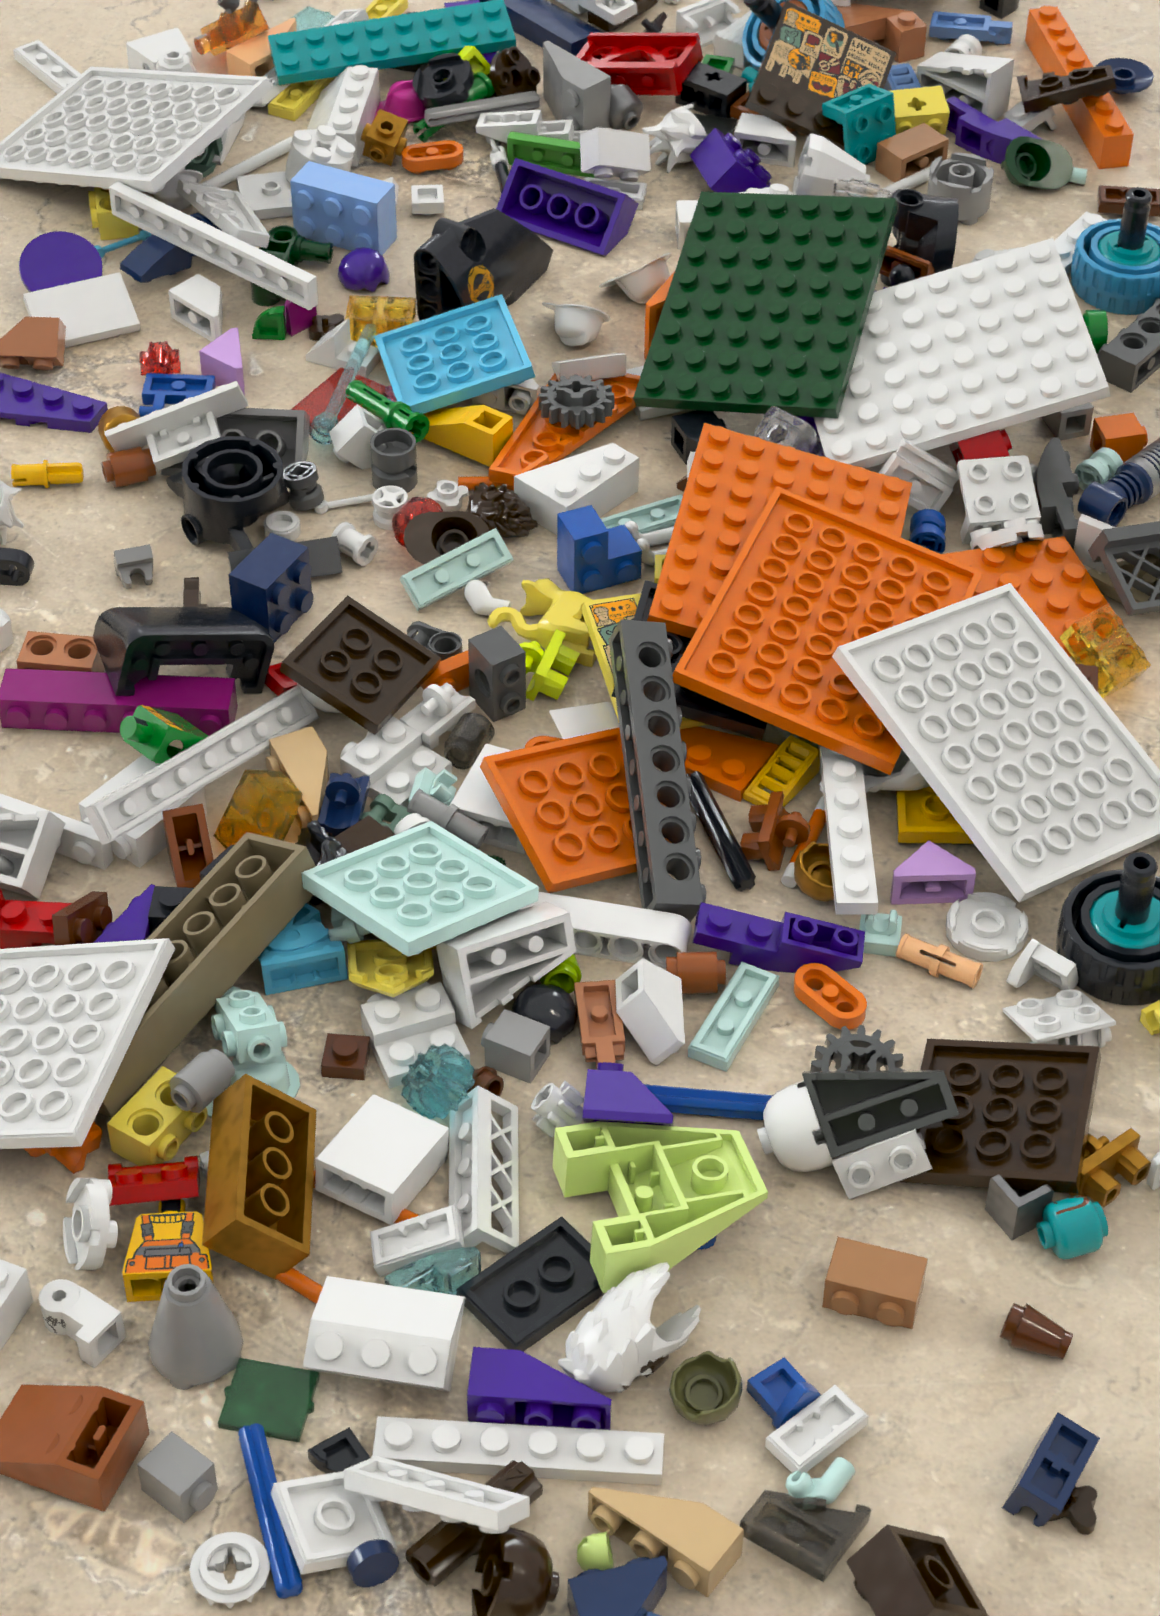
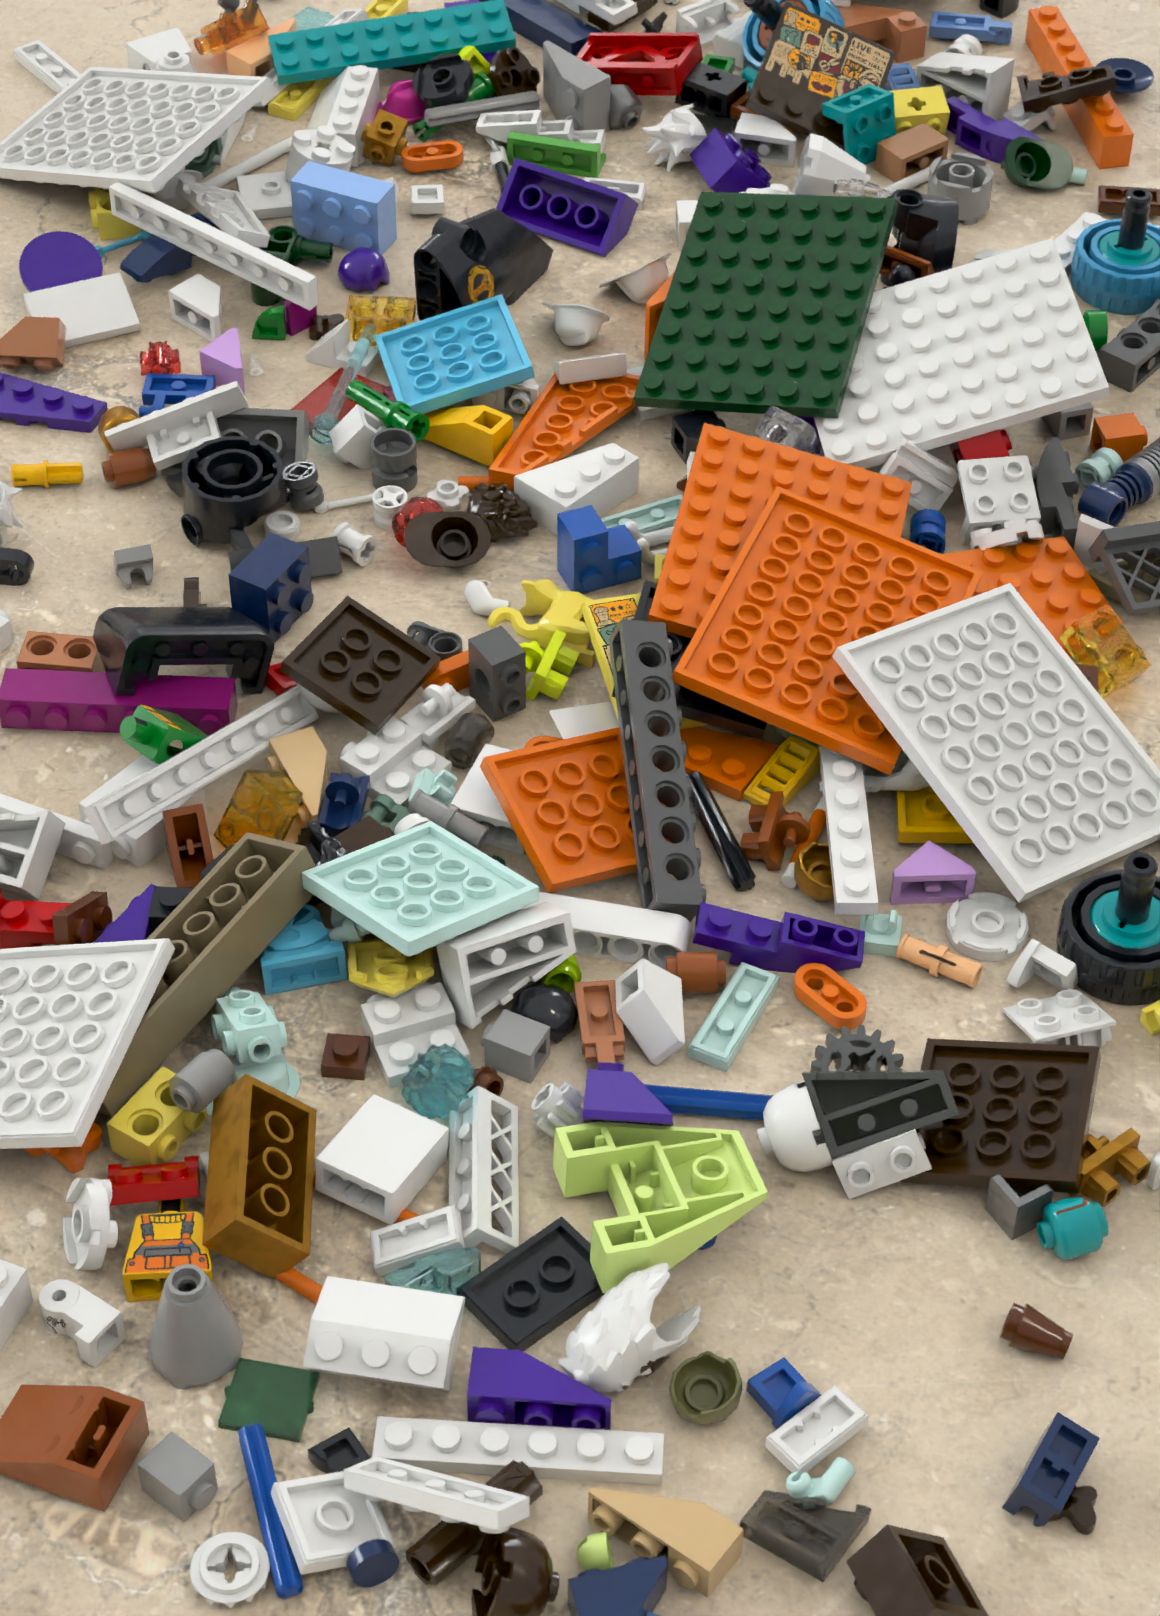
light aqua tile [399,528,514,611] -> none
dark grey gear [539,374,614,429] -> none
white brick [580,127,651,182] -> none
medium nougat brick [822,1237,928,1329] -> none

